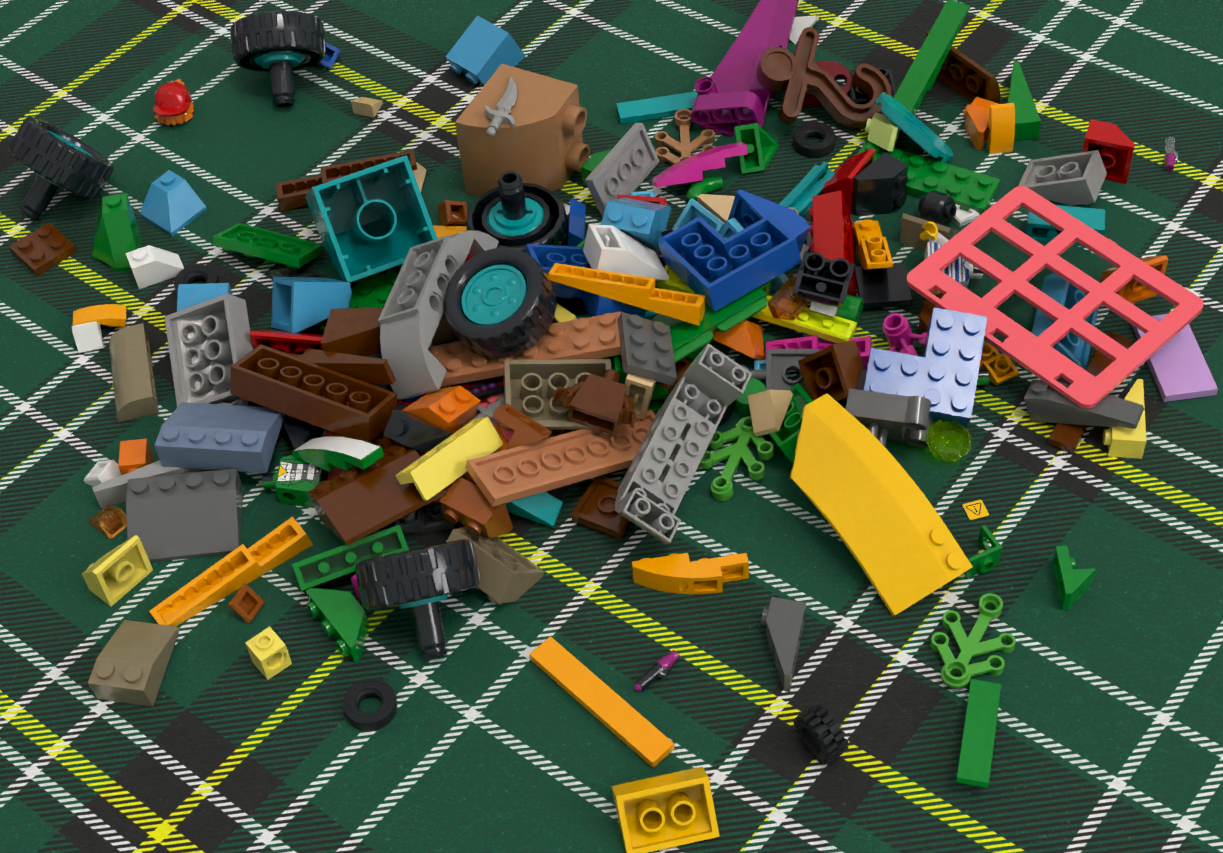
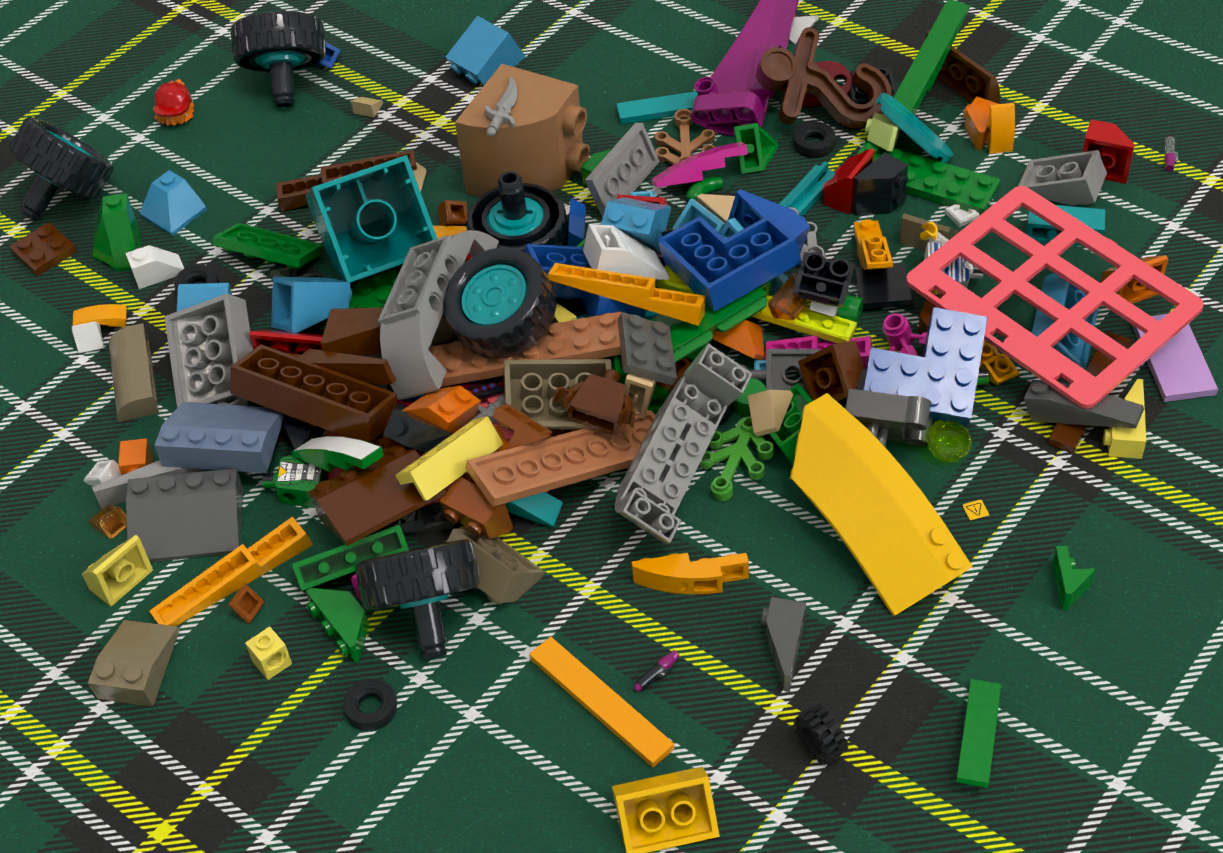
reddish brown plate [571,476,632,539] -> none
red slope [809,190,856,296] -> none
black head [918,190,957,225] -> none
bright green plant [930,593,1016,689] -> none
green bracket [965,525,1003,578] -> none
green slope [1008,61,1041,142] -> none

